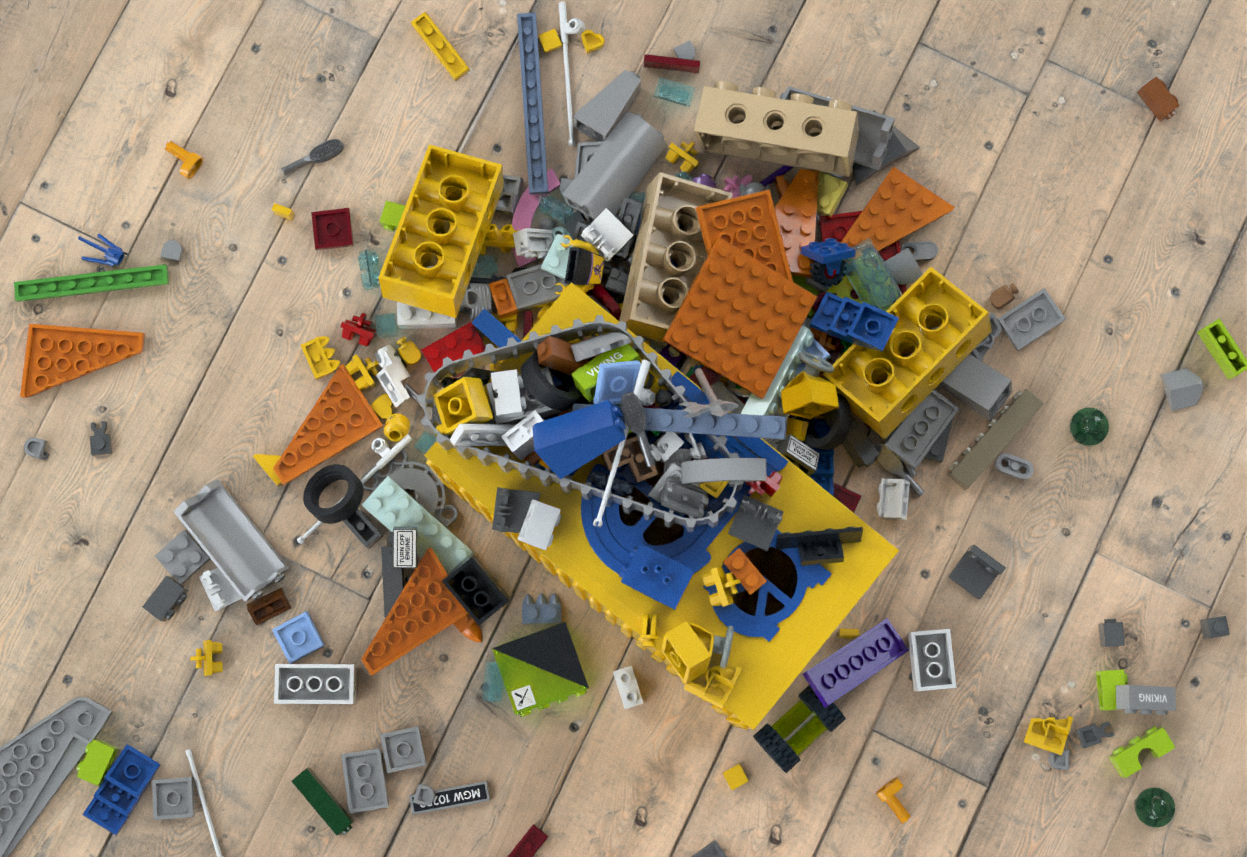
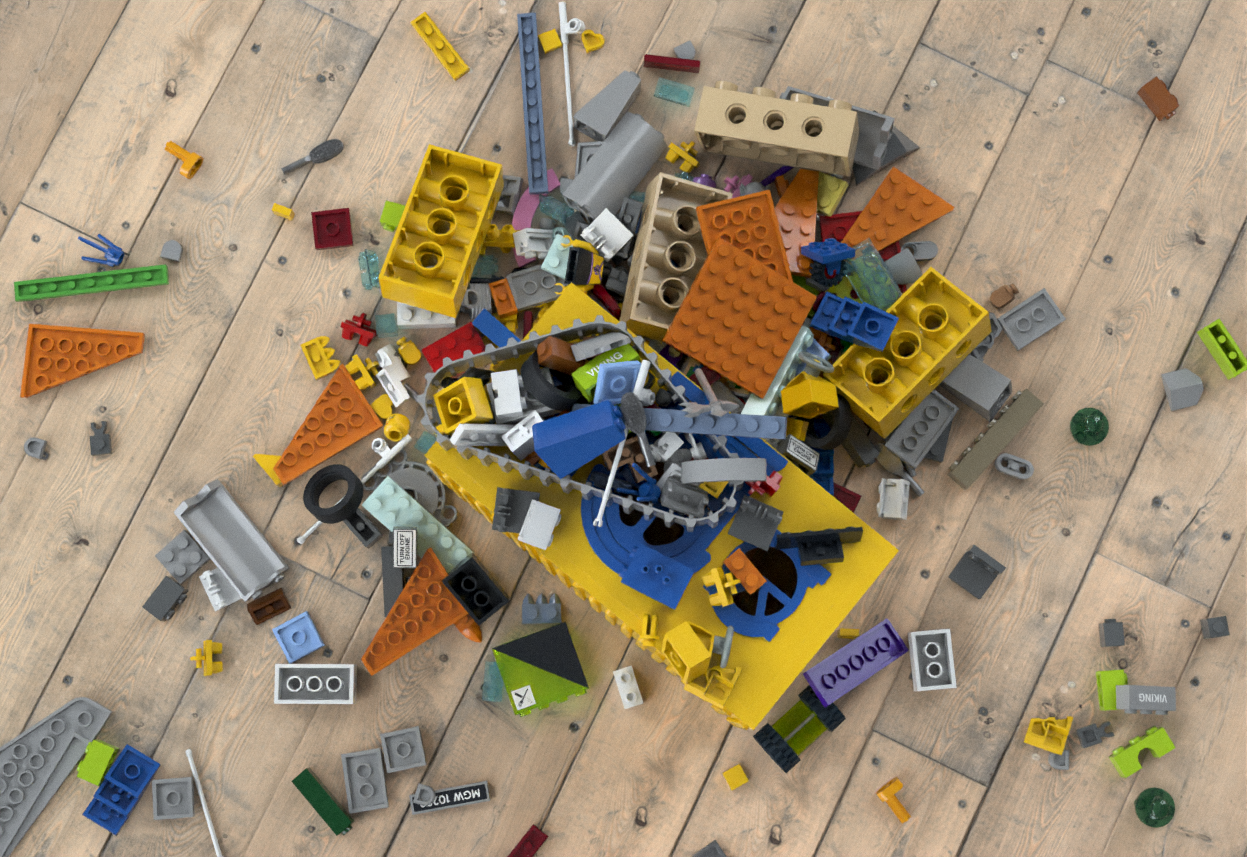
none -> blue plant [617,463,661,503]

